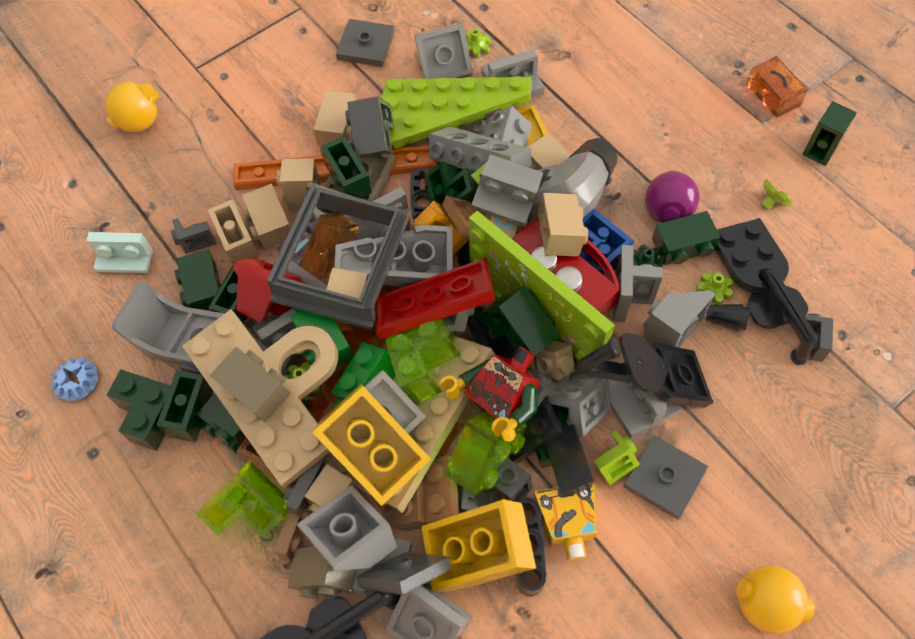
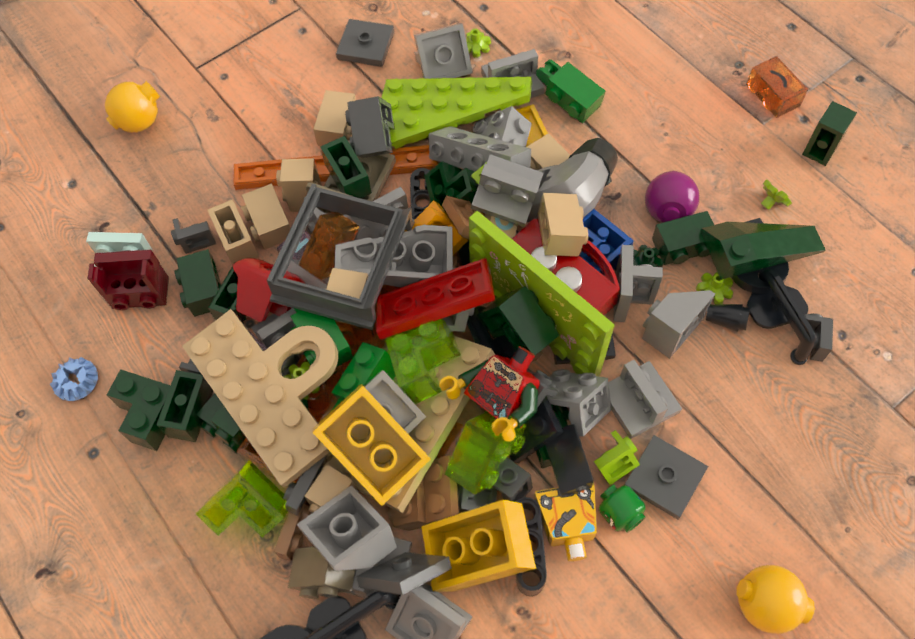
light grey bracket [112,281,225,367] -> none
dark tan brick [210,346,290,422] -> none
tan brick [528,340,575,380] -> none
black plate [574,333,714,408] -> none
none -> dark red piece [87,249,169,310]
none -> green brick [536,59,606,123]
none -> green head [599,485,646,533]
none -> dark green wedge [700,222,826,280]

